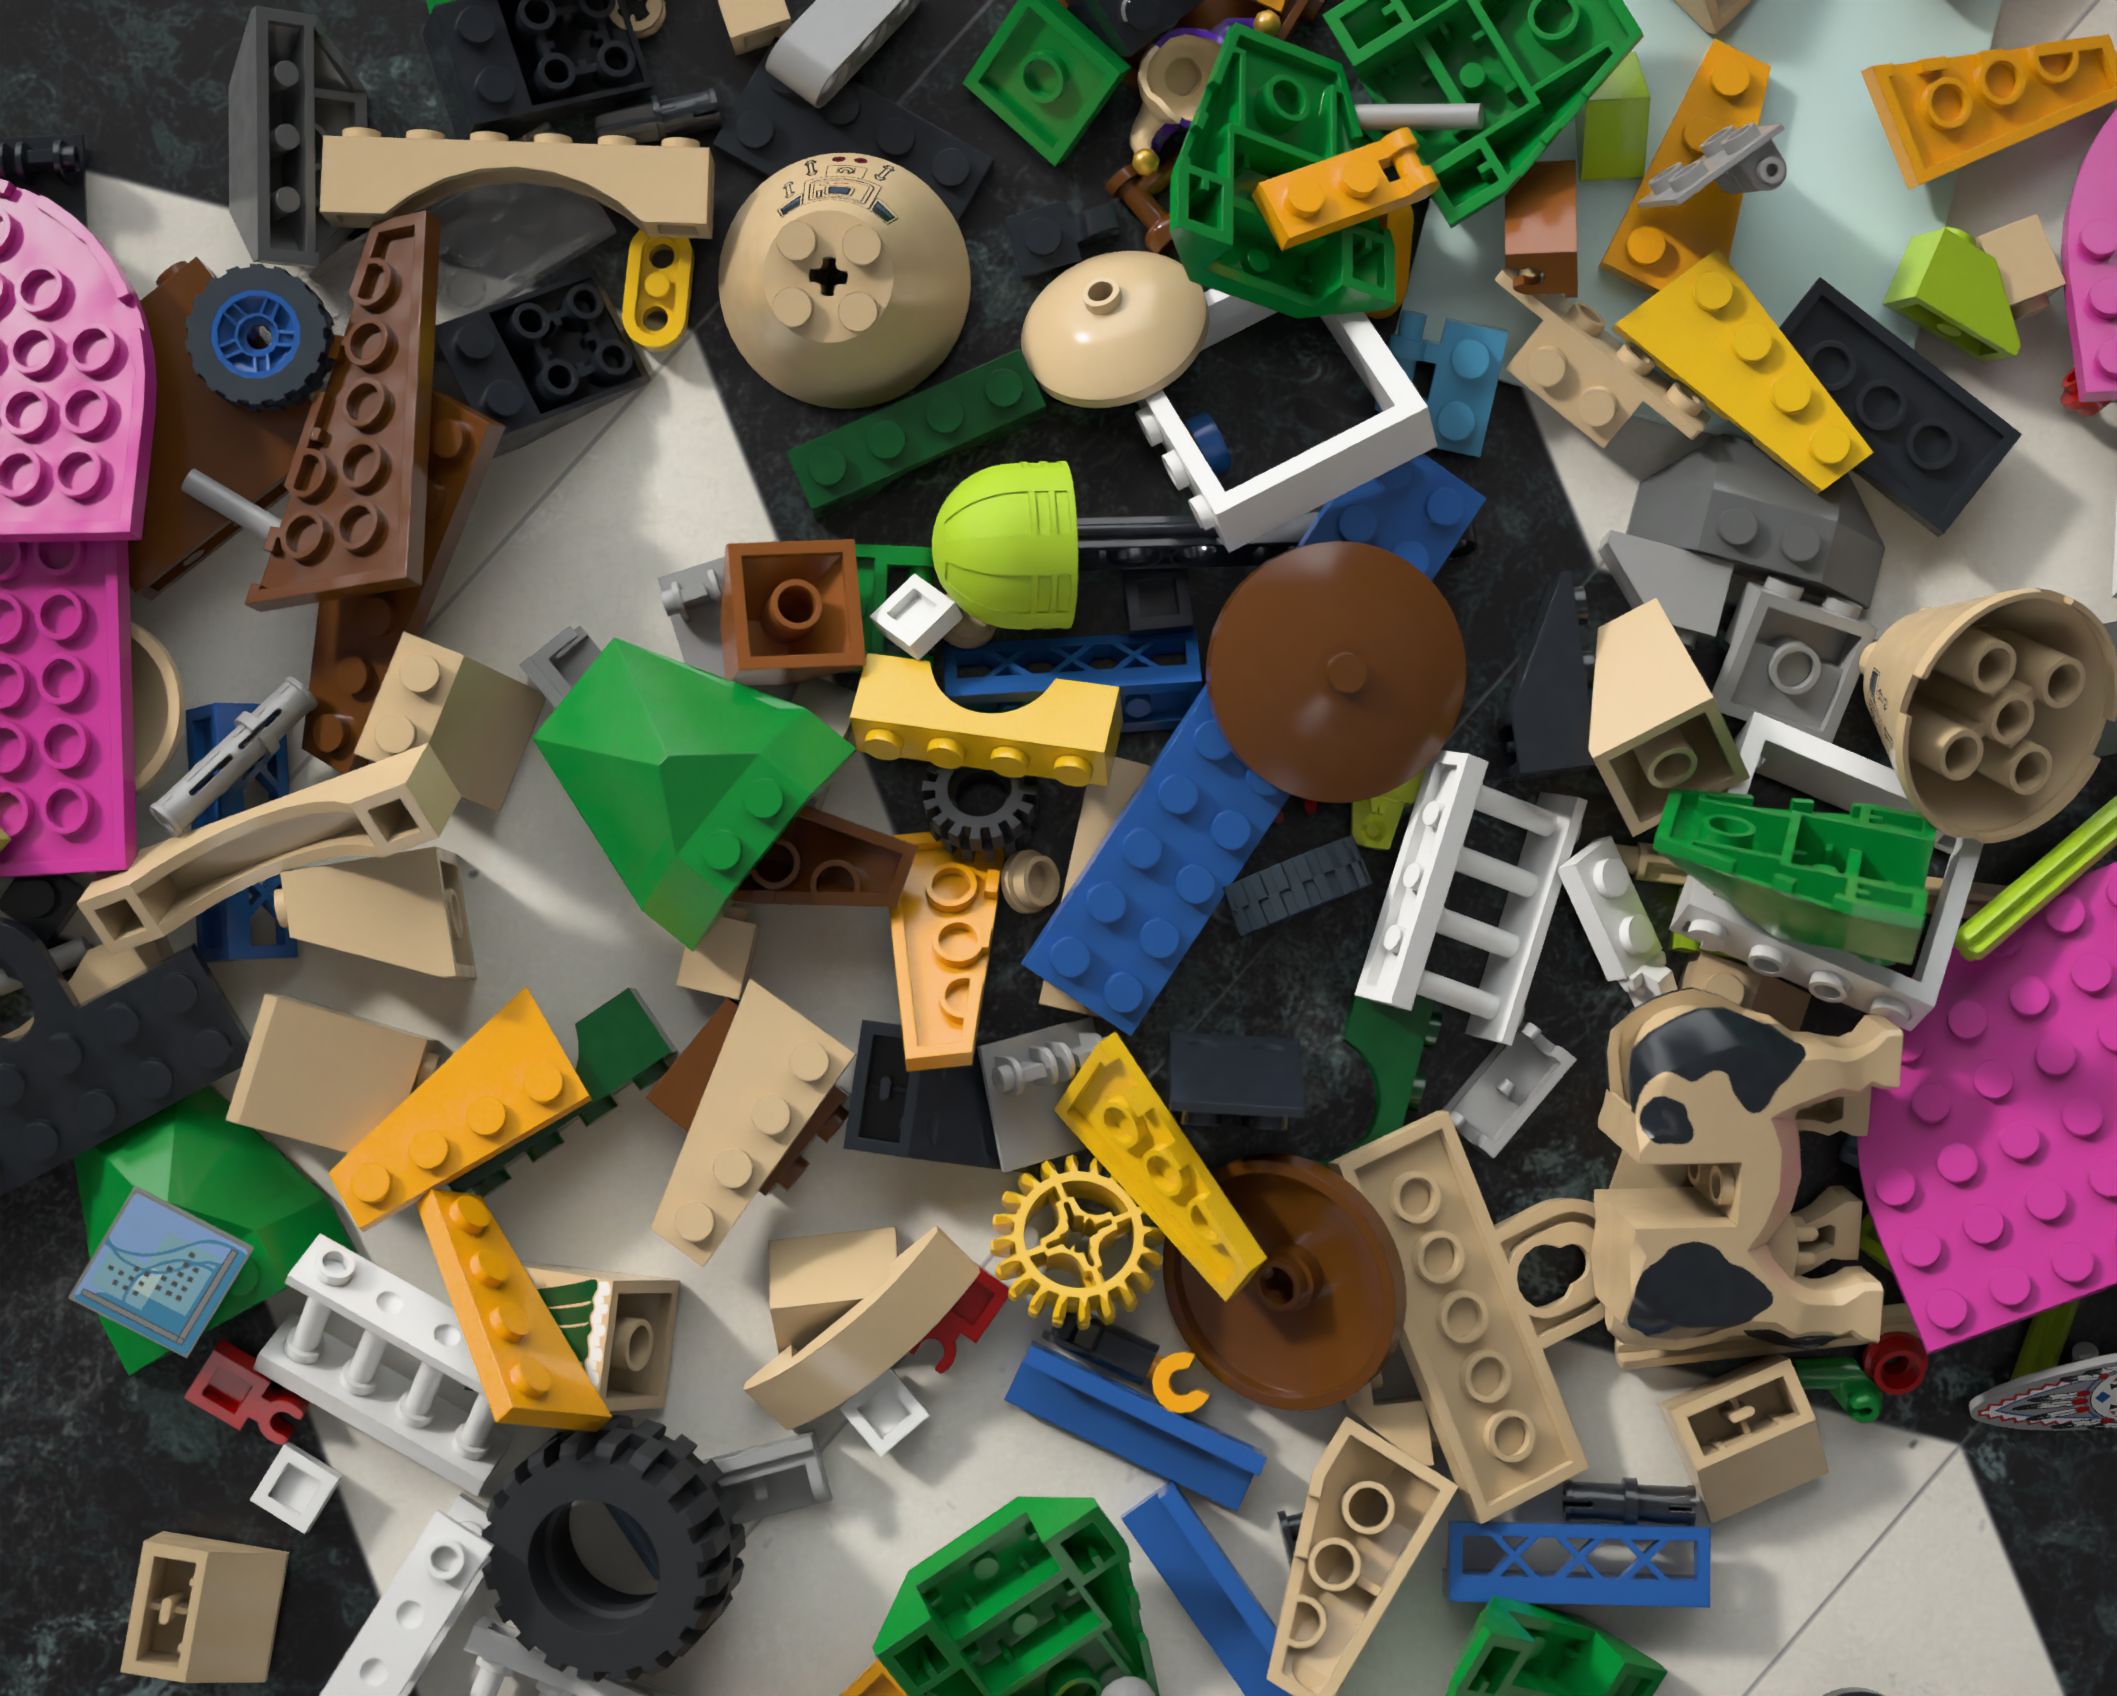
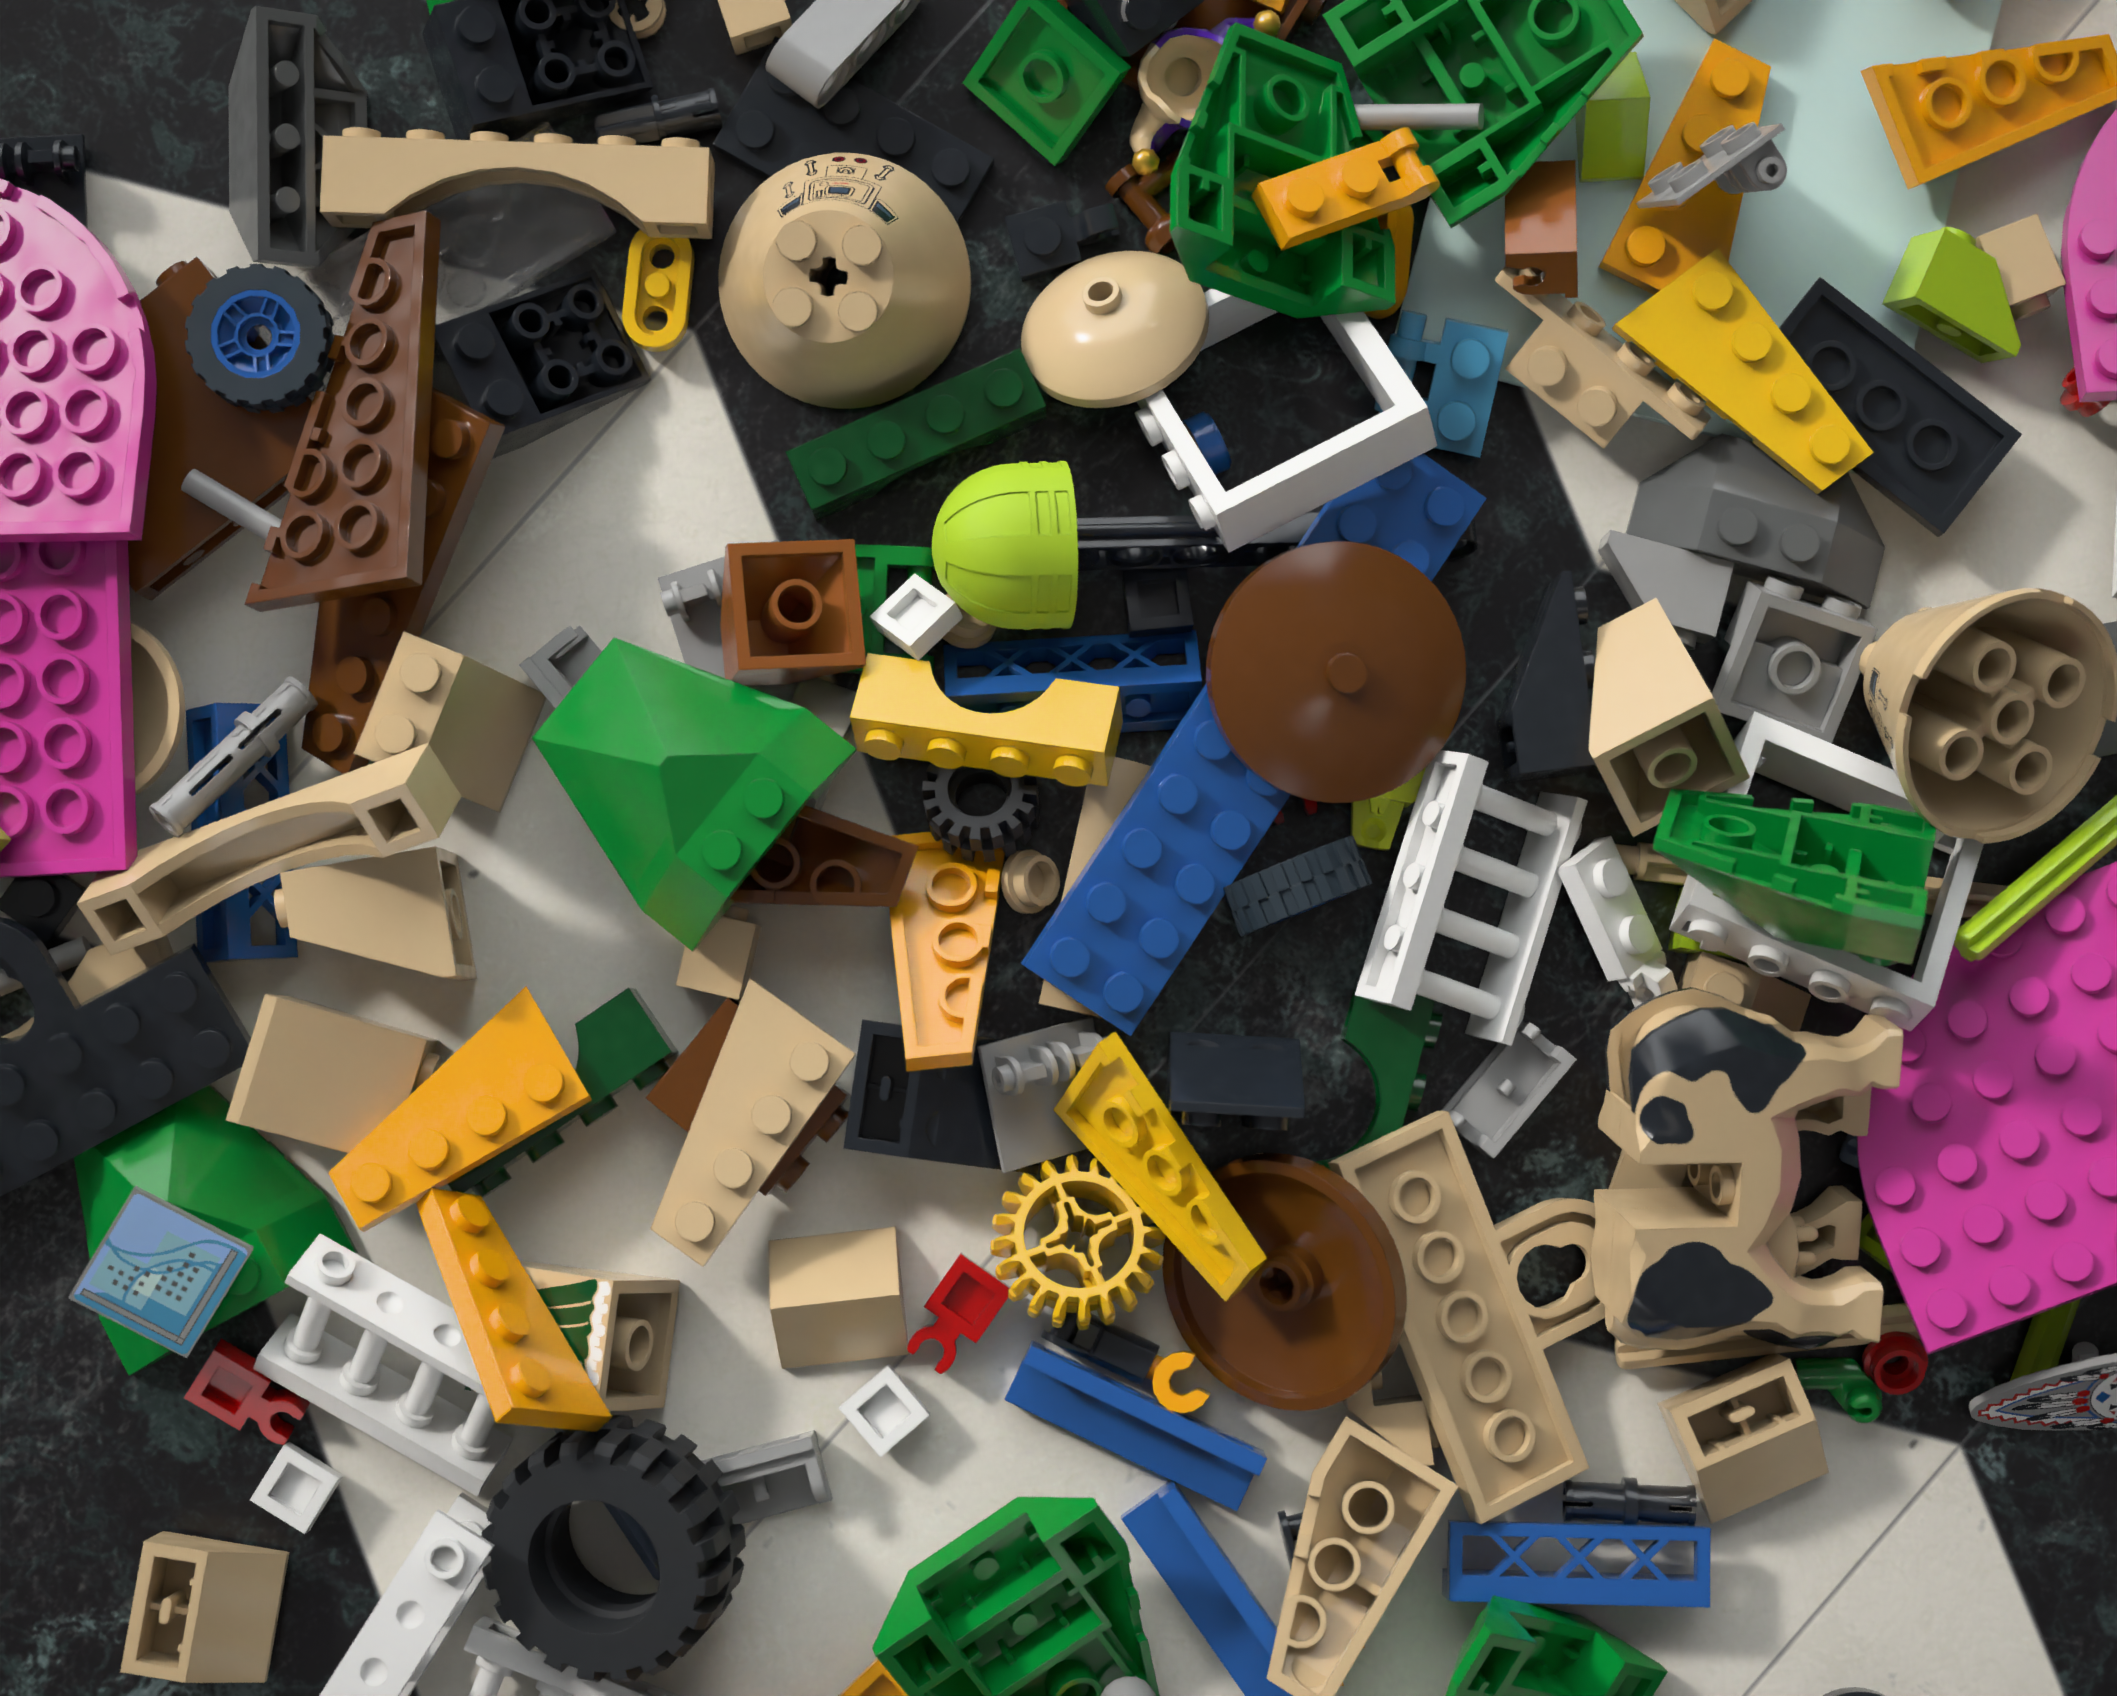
tan slope [743,1225,980,1430] -> none

